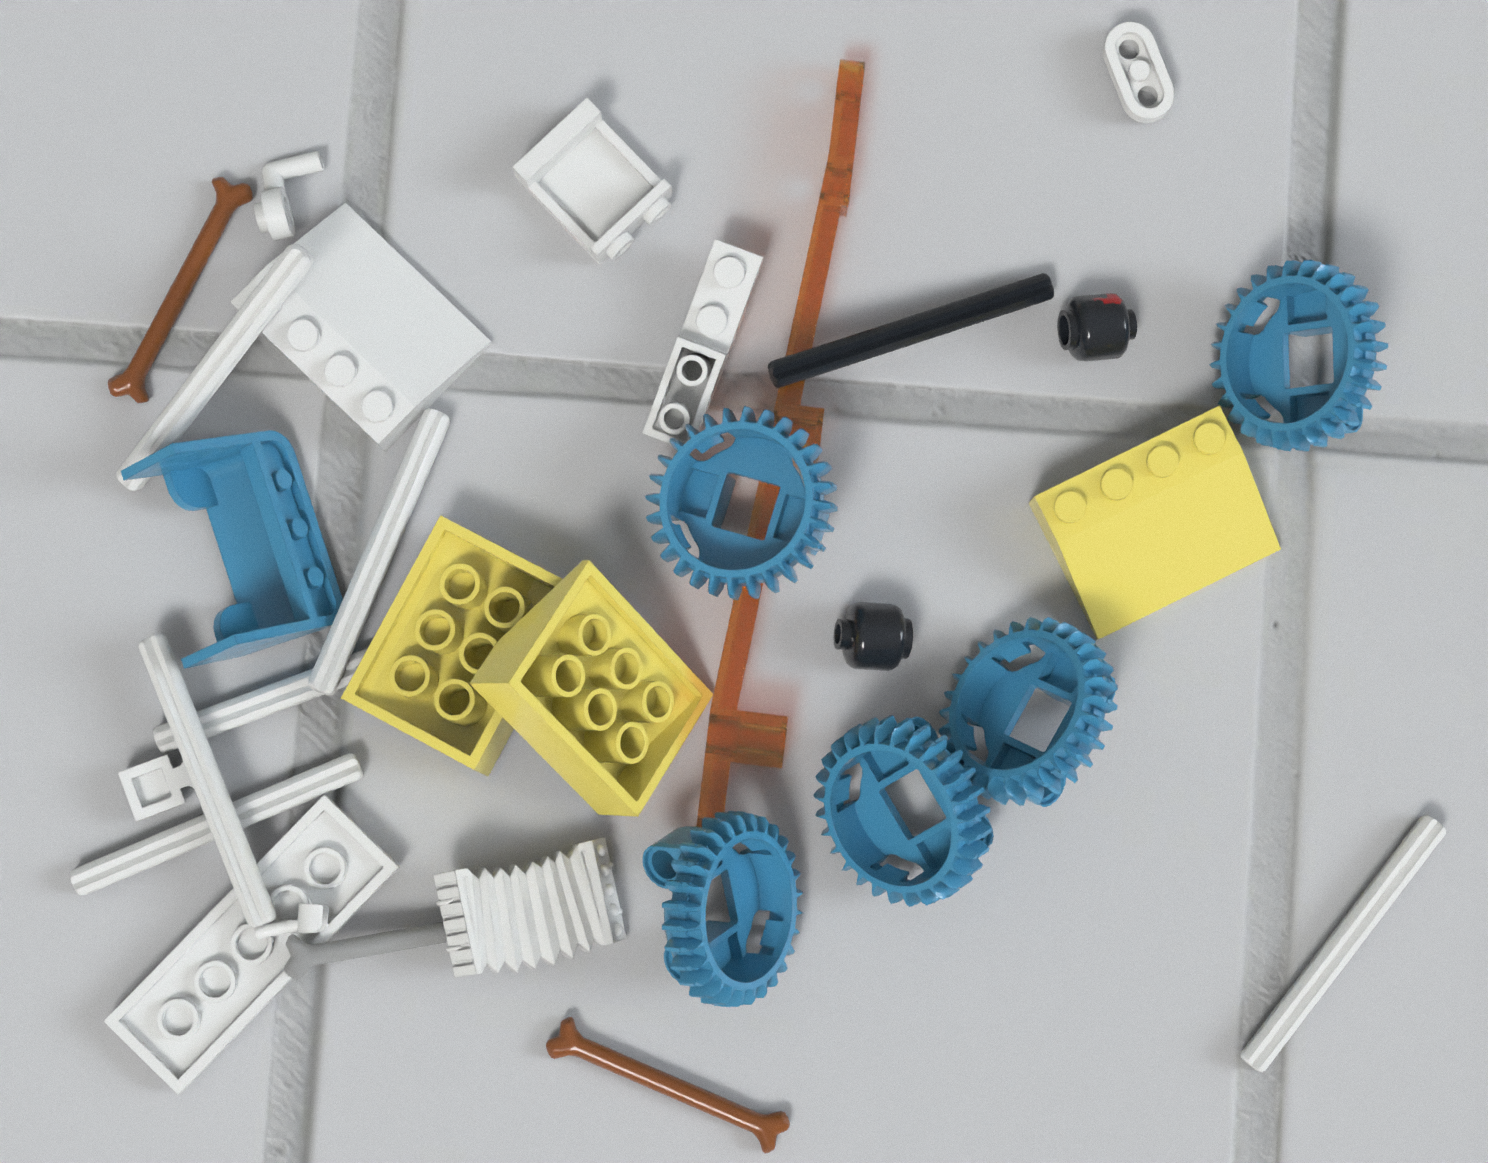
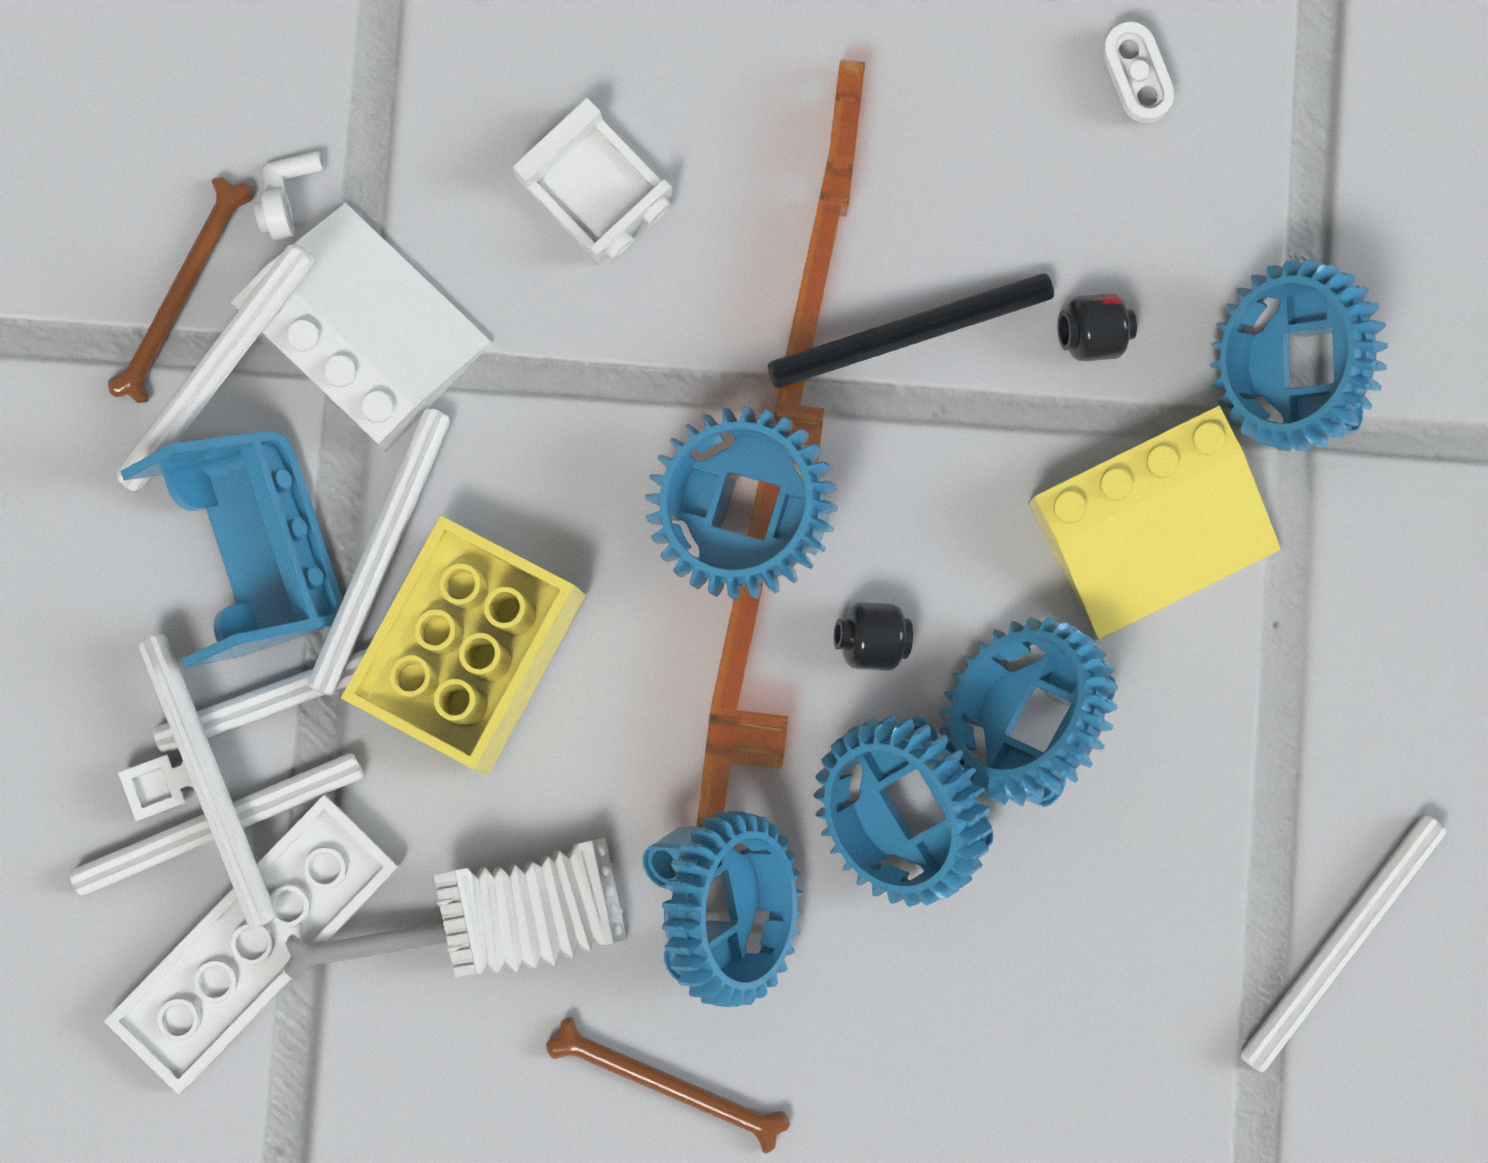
white hand [255,903,329,939] -> none
light yellow slope [469,560,714,817] -> none
white slope [643,239,764,444] -> none

